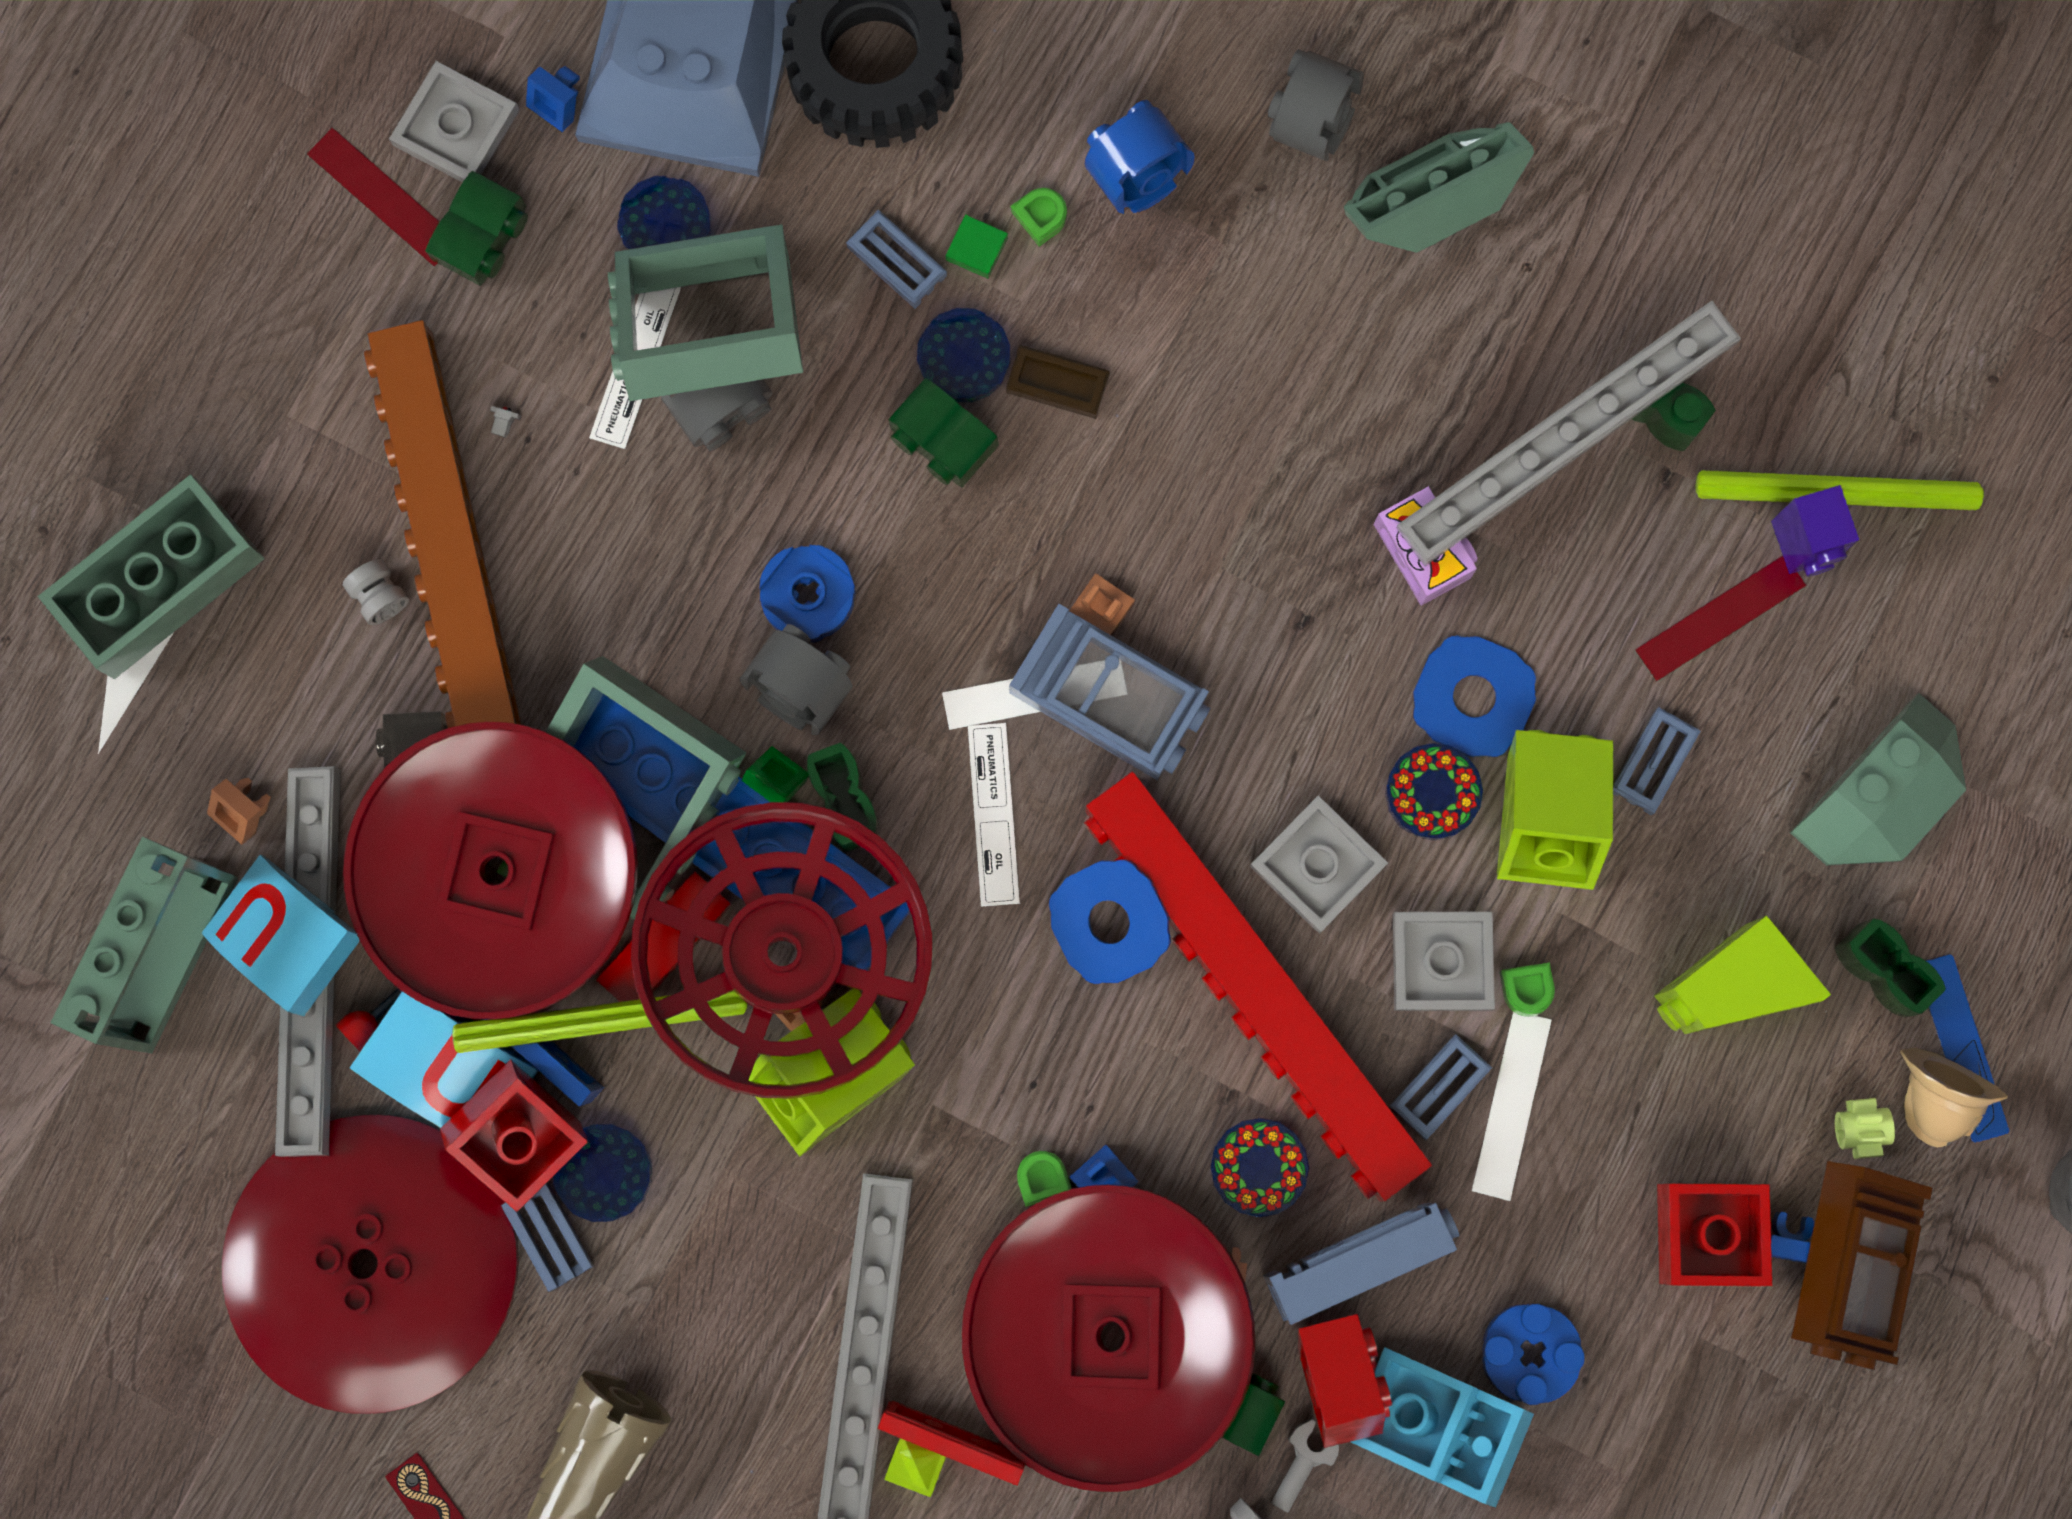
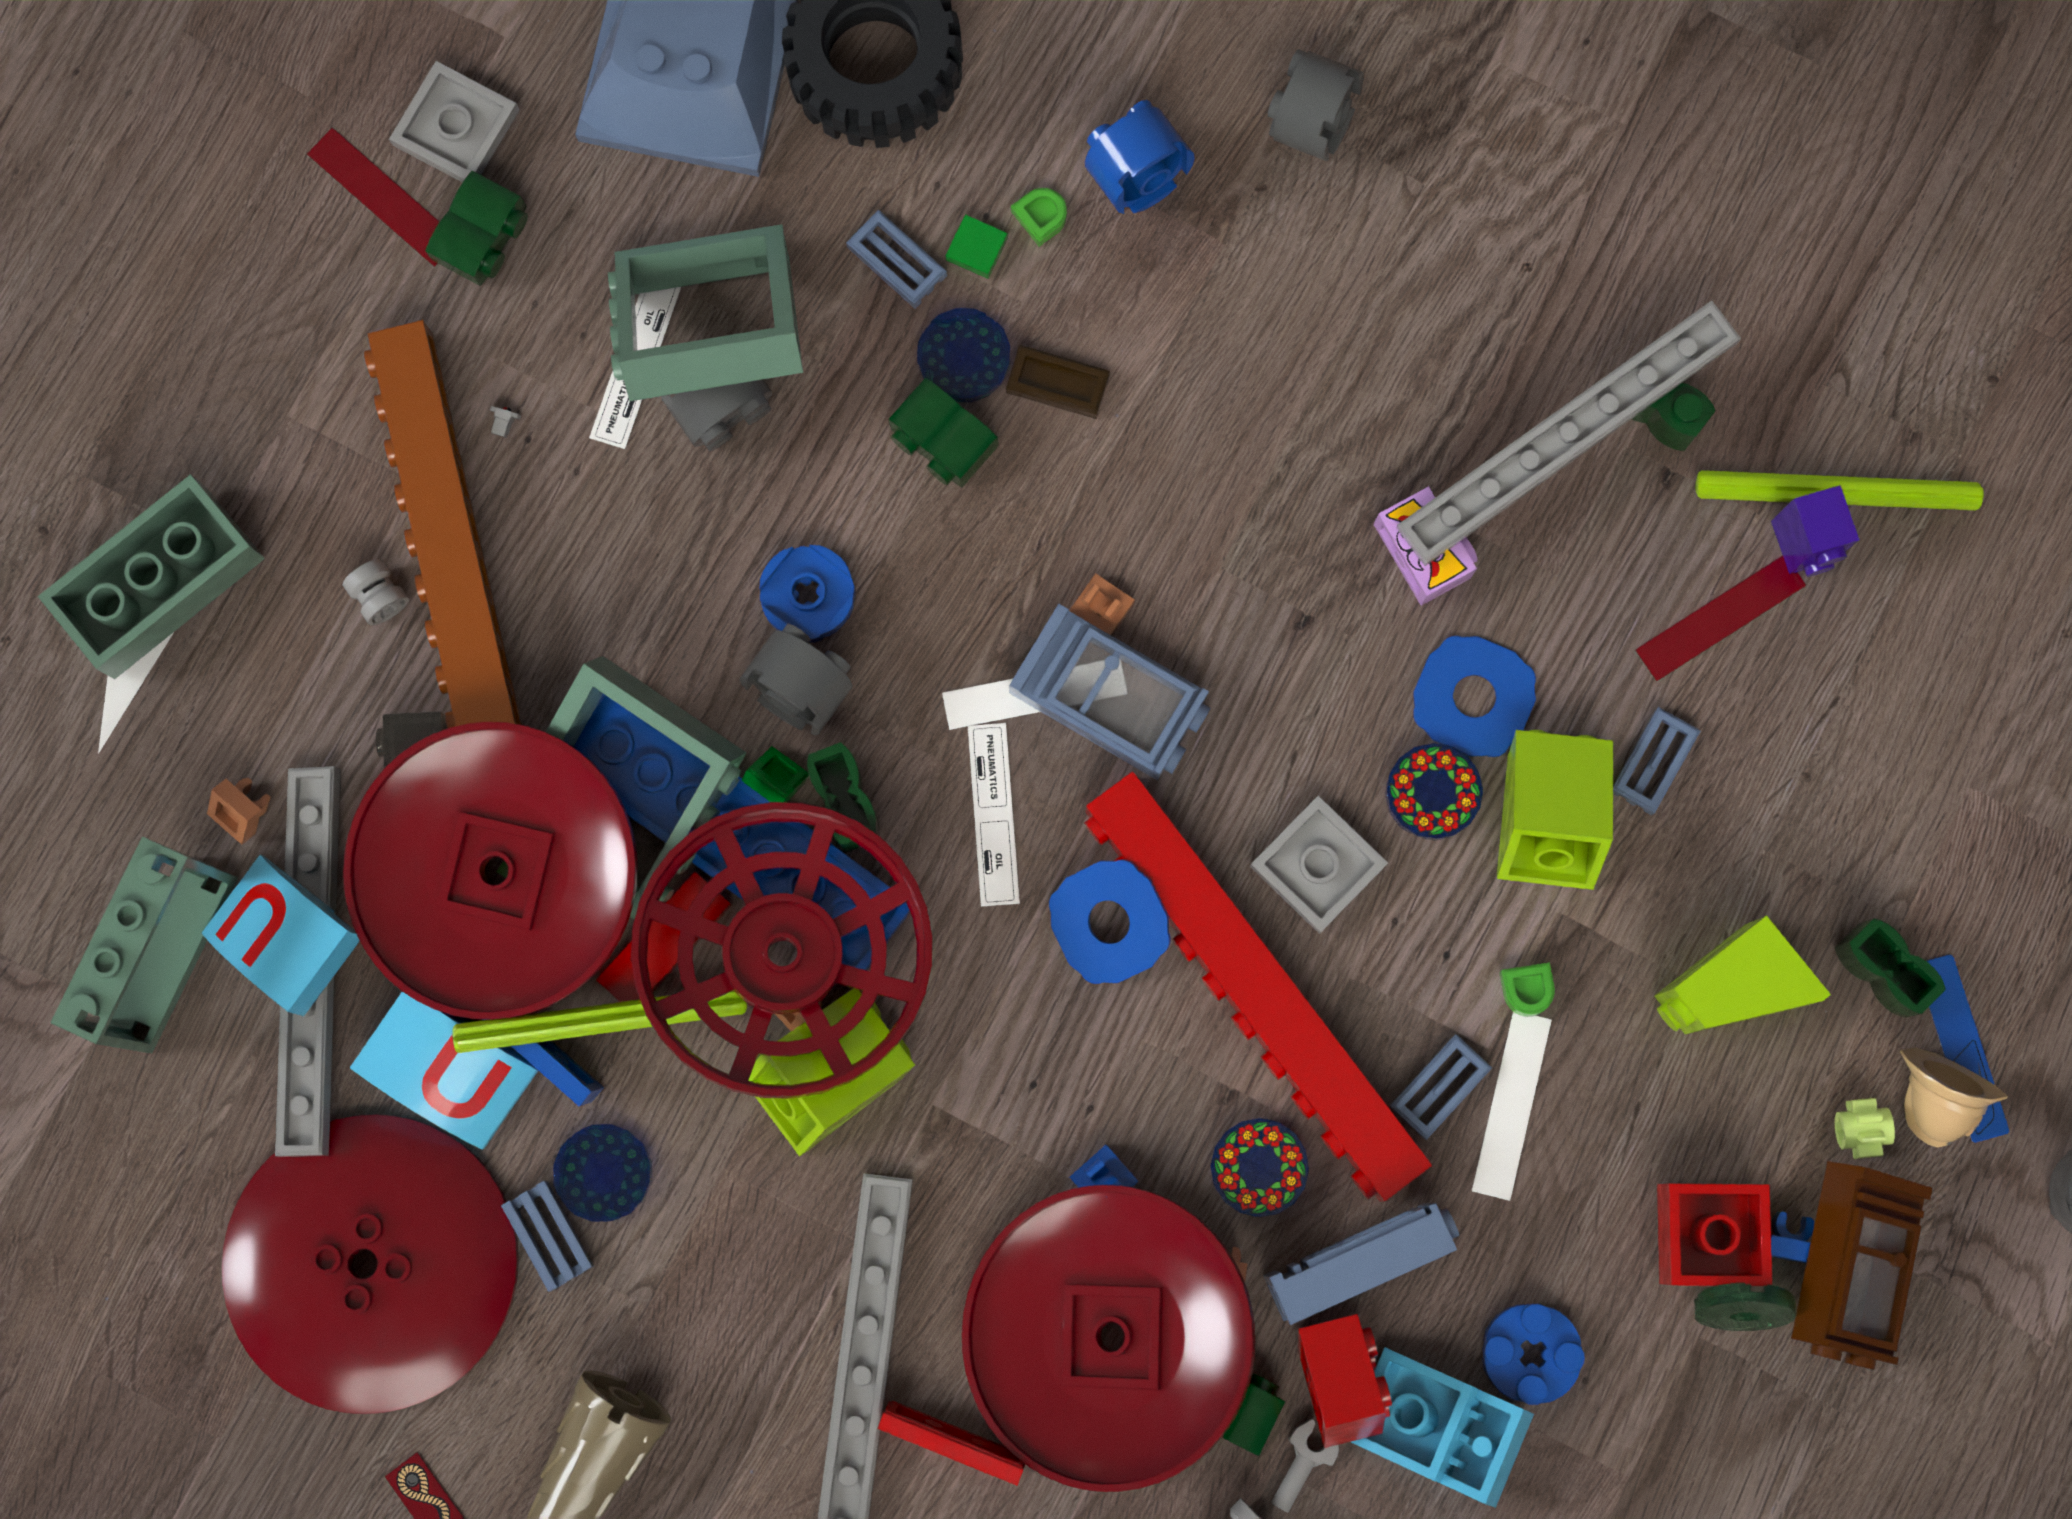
red hinge [335,988,402,1052] -> none
red brick [440,1059,588,1212] -> none
blue tile [526,66,580,132] -> none
clear blue tile [617,176,711,250] -> none
lime tile [884,1438,946,1498] -> none
bright green tile [1017,1151,1072,1207] -> none
sand green wedge [1344,122,1534,253] -> none
light grey plate [1393,912,1495,1011] -> none
sand green wedge [1790,693,1966,866] -> none
none -> clear green tile [1694,1283,1797,1331]

